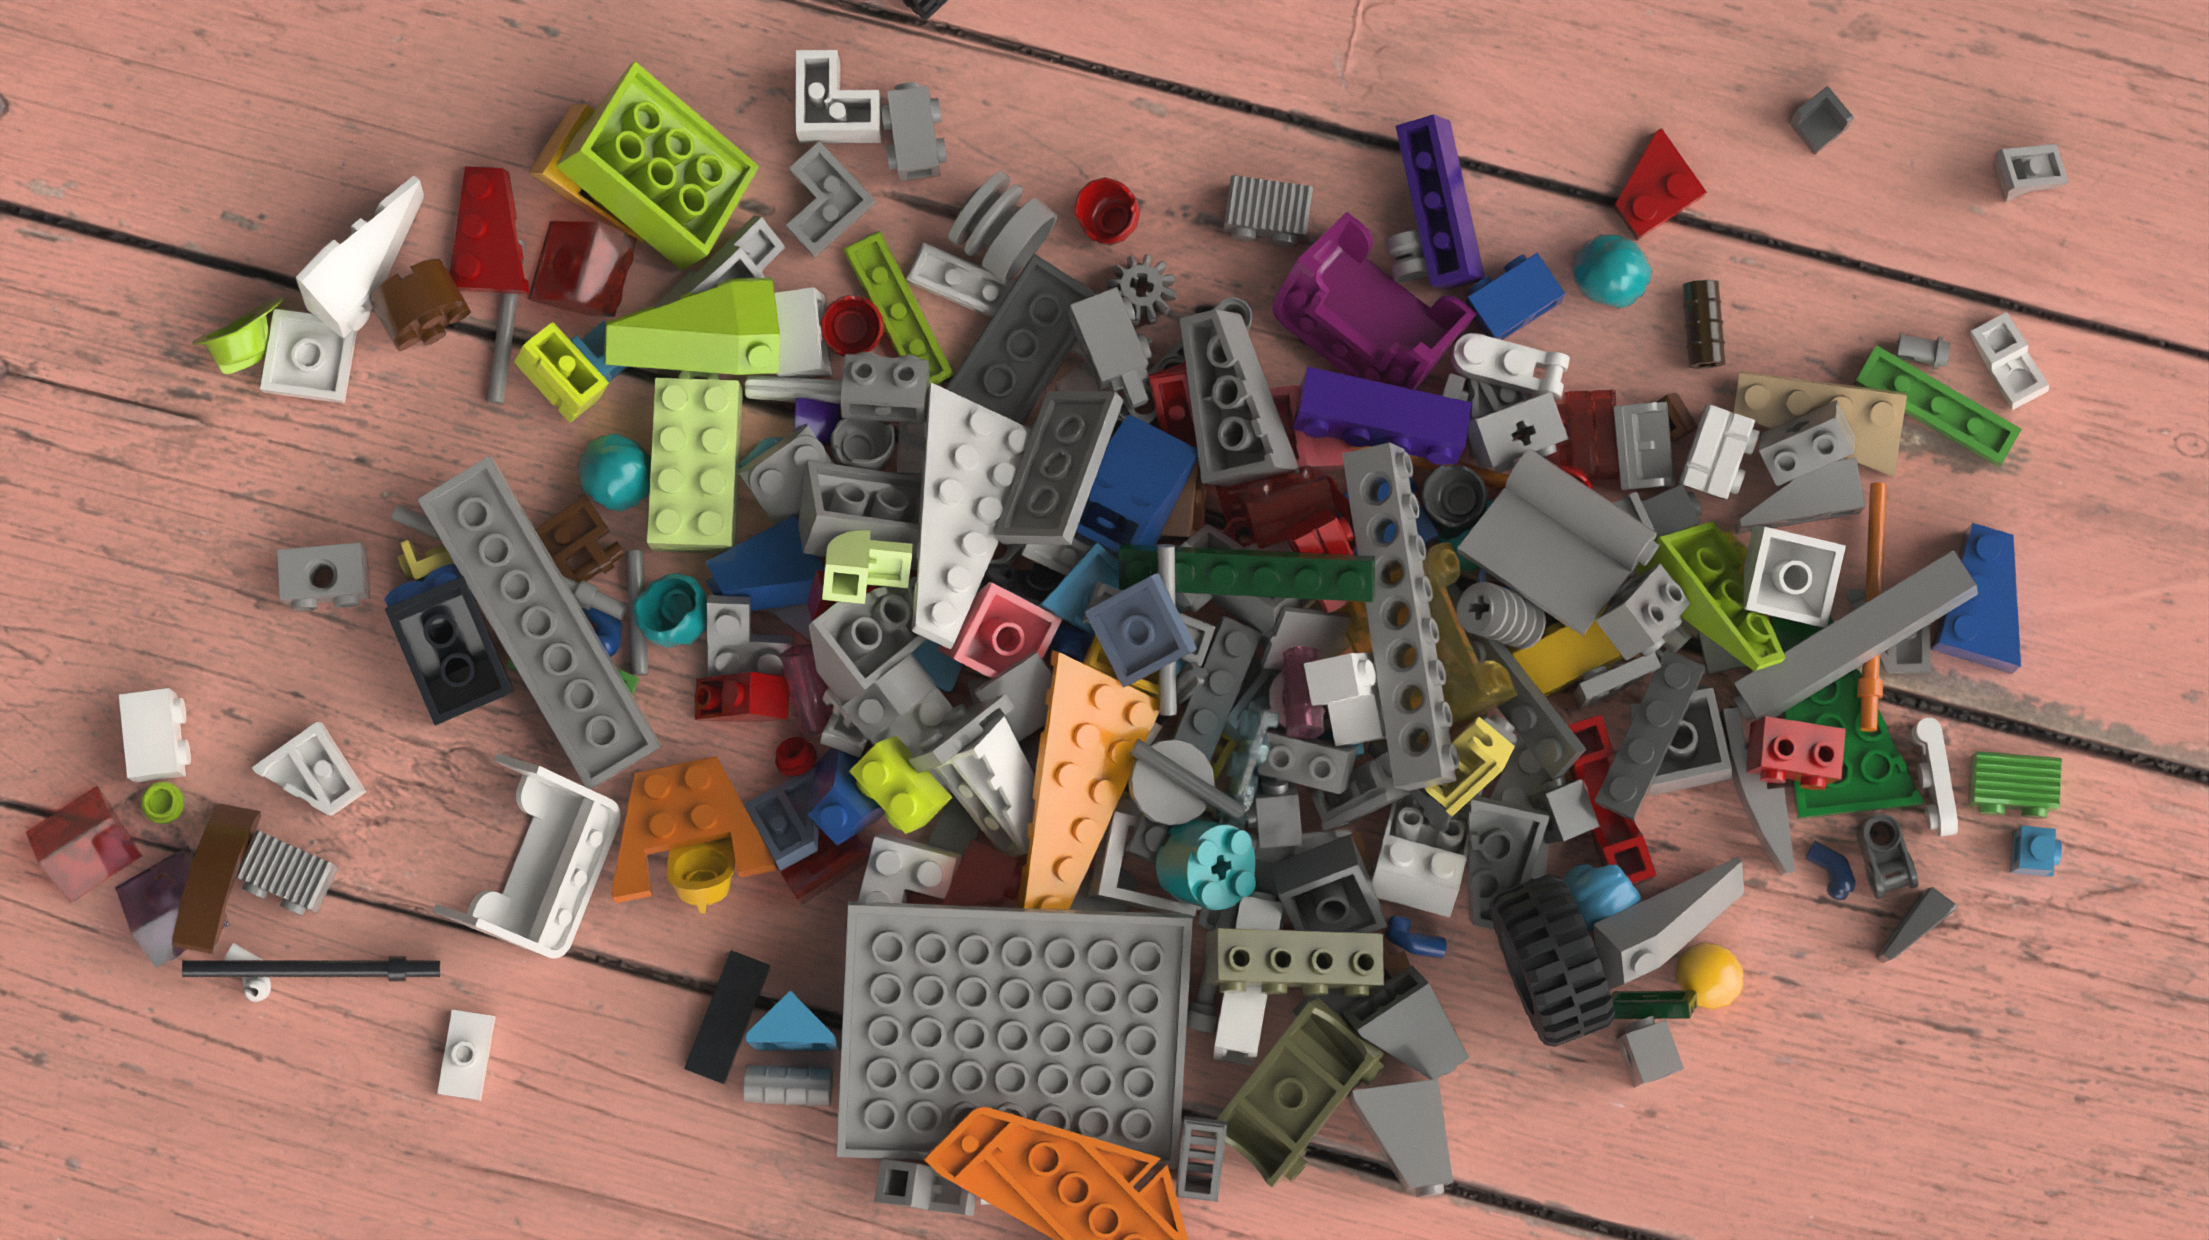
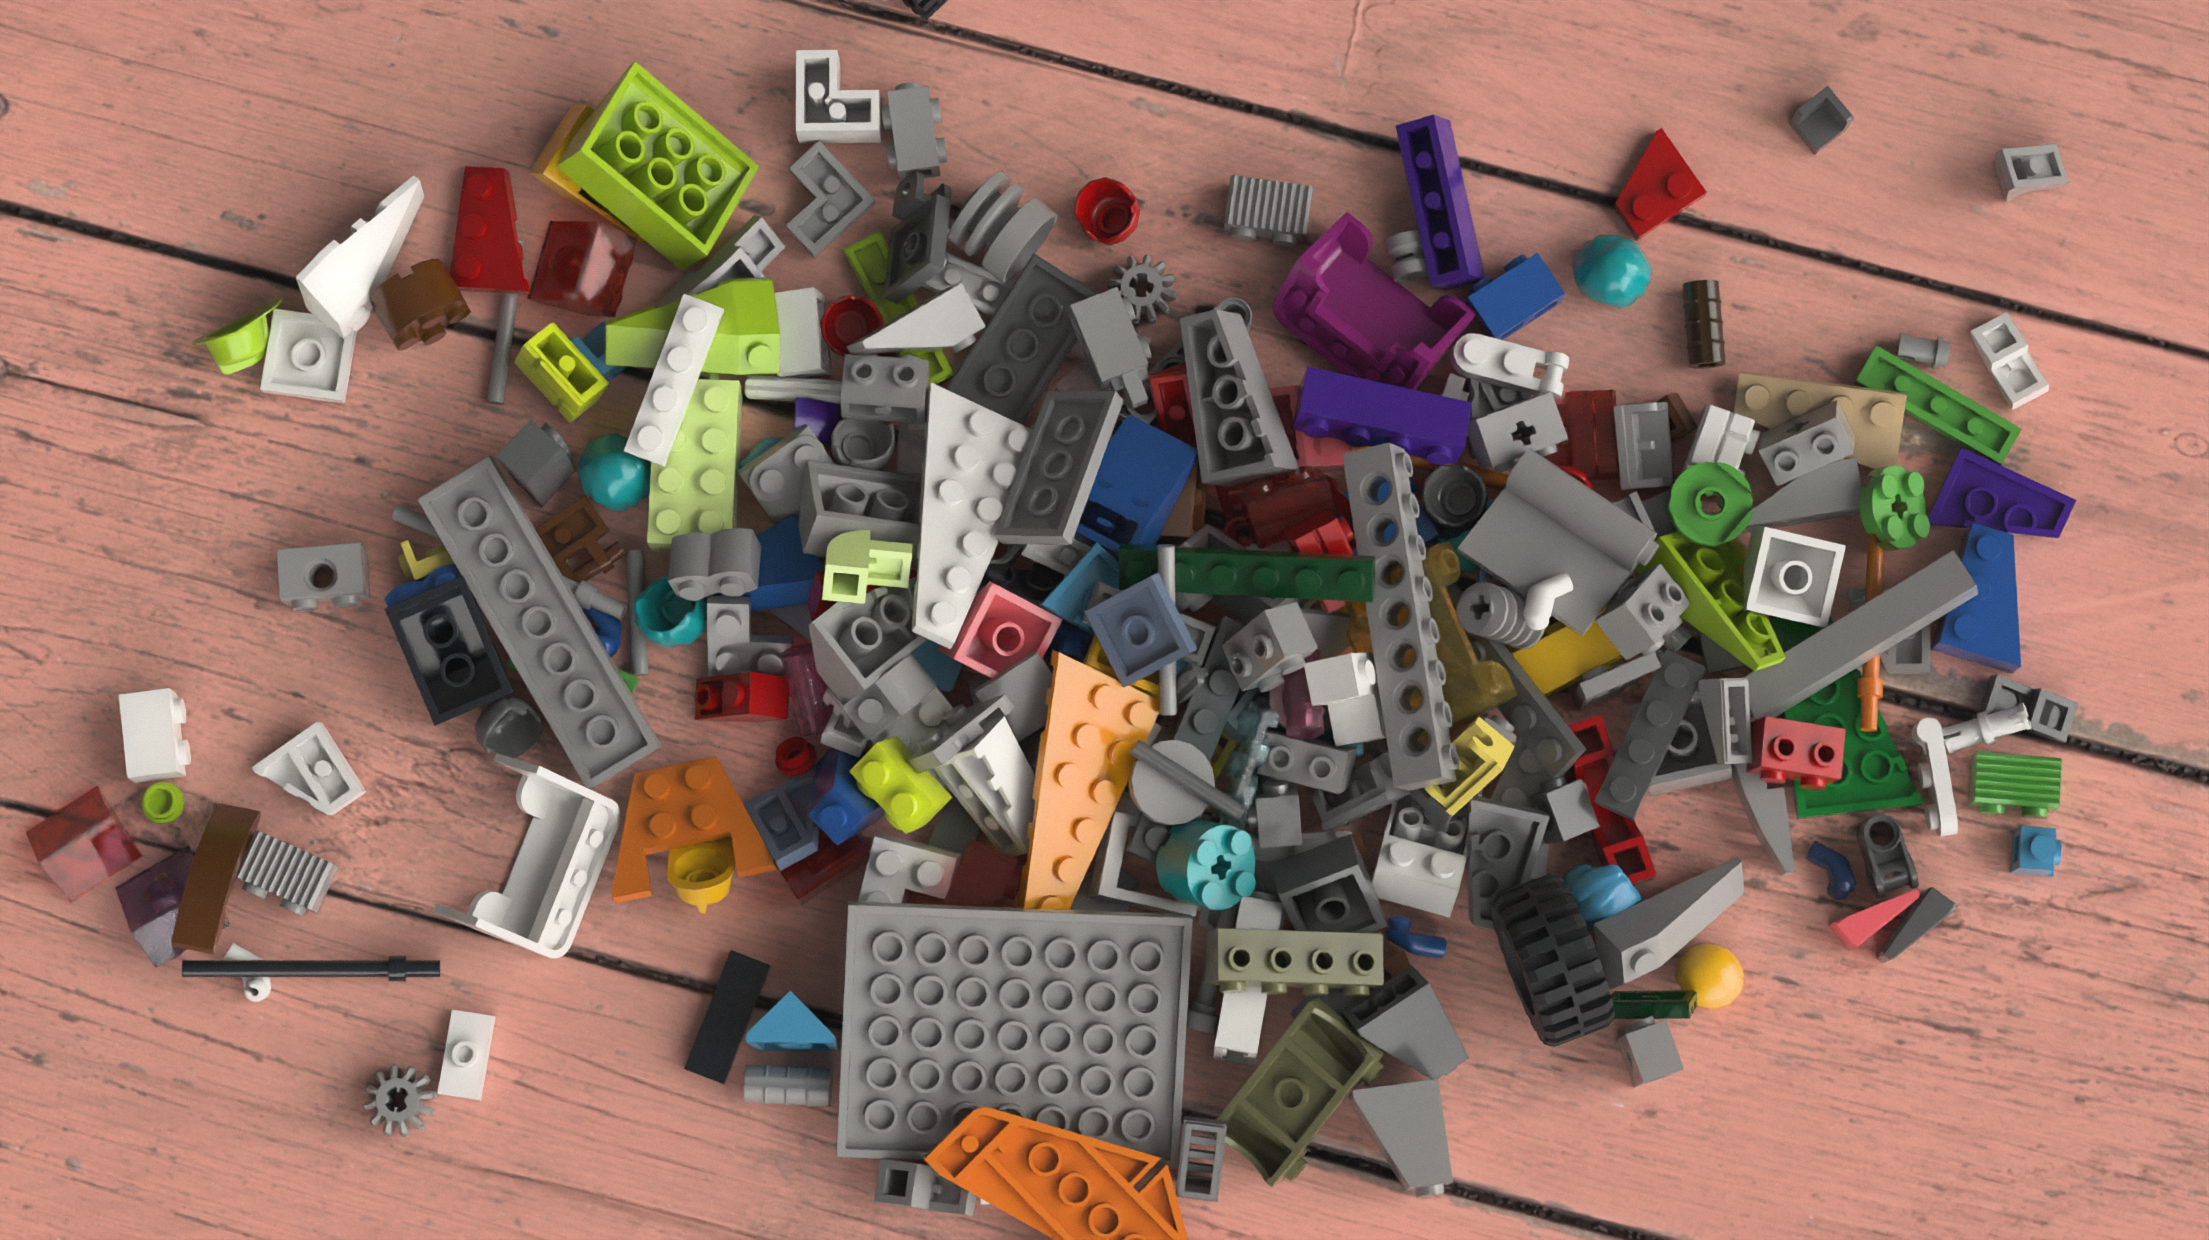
none -> light grey gear [363,1064,437,1137]
none -> dark grey hair [475,697,543,758]
none -> dark grey brick [496,419,576,507]
none -> white plate [624,294,724,467]
none -> light grey brick [668,528,761,601]
none -> slope [846,283,986,354]
none -> dark grey plate [883,170,951,304]
none -> light grey brick [1222,602,1318,692]
none -> white arm [1523,571,1573,630]
none -> bright green plate [1667,462,1753,547]
none -> light grey slope [1698,678,1752,764]
none -> coral slope [1830,889,1920,950]
none -> bright green plate [1859,465,1930,551]
none -> dark purple wing [1927,448,2076,539]
none -> white pin [1942,703,2032,754]
none -> slope [1979,674,2078,743]

